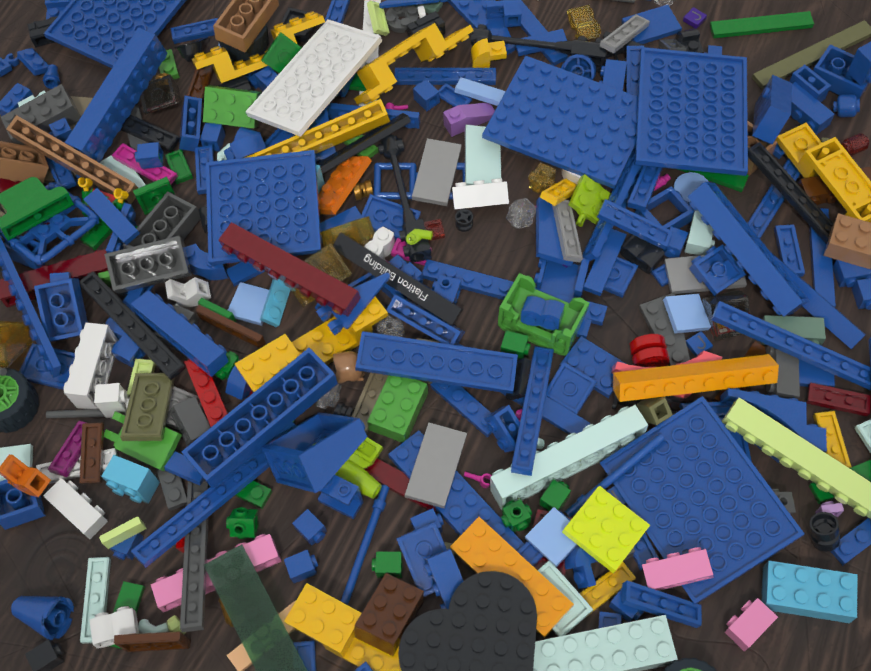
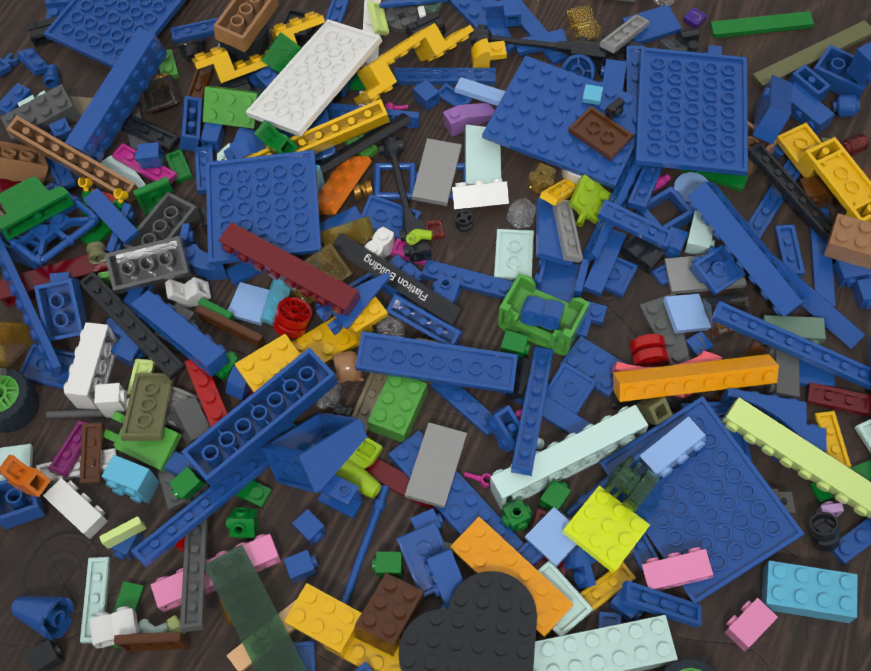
none -> olive wheel [86,242,106,264]
none -> green brick [169,466,207,500]
none -> blue plate [180,223,196,247]
none -> green brick [254,120,298,154]
none -> red wheel [273,297,312,339]
none -> light aqua tile [494,229,534,281]
none -> reddish brown tile [568,106,634,162]
none -> medium azure tile [582,84,603,105]
none -> clear green wheel [604,455,660,512]
none -> black plate [605,97,625,120]
none -> light blue brick [640,417,706,479]

